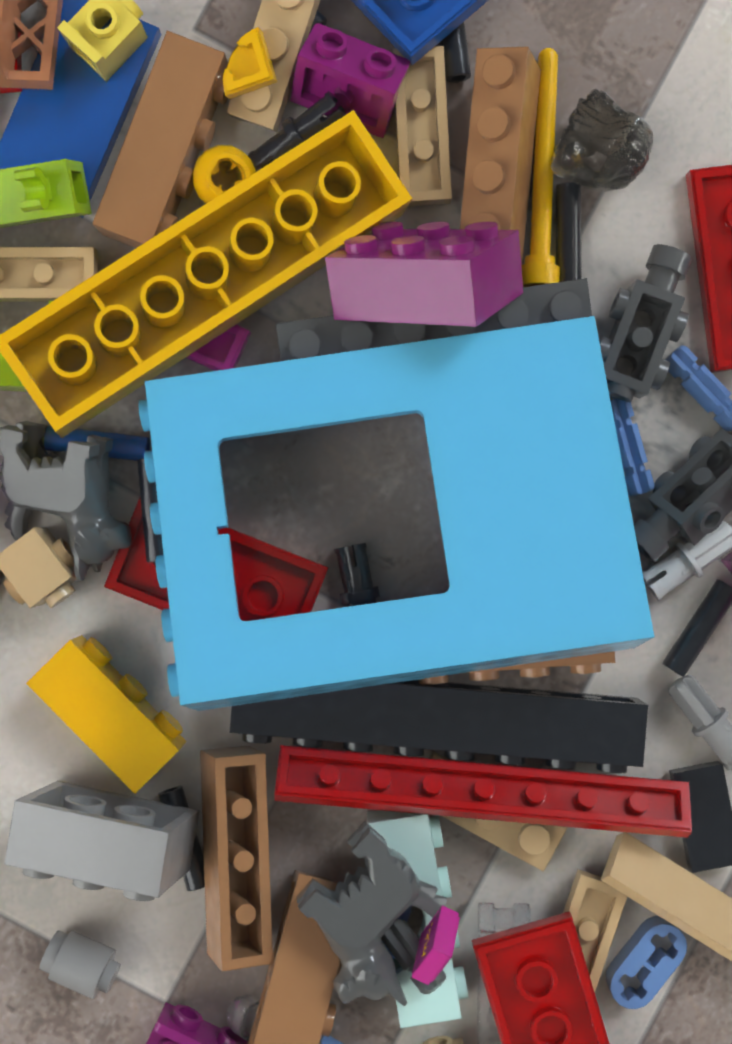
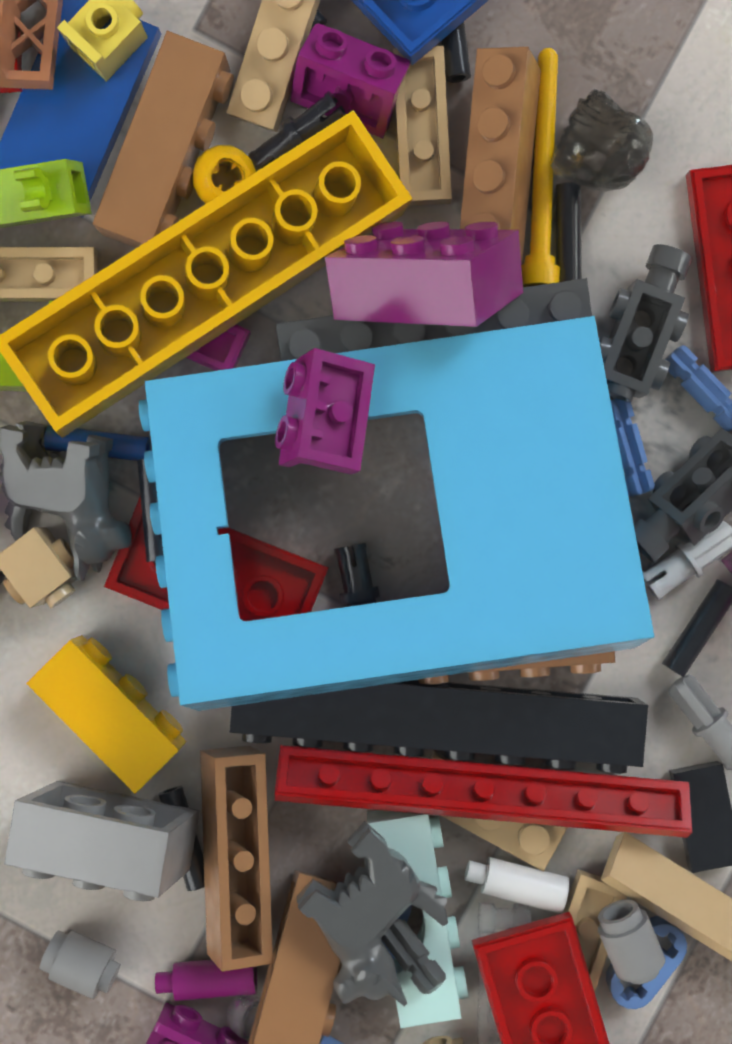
yellow tile [223,27,277,99] -> none
dark pink tile [411,905,460,985] -> none
none -> magenta cylinder [155,959,258,1001]
none -> magenta bracket [275,348,375,475]
none -> white cylinder [464,857,569,914]
none -> light grey brick [598,899,665,984]

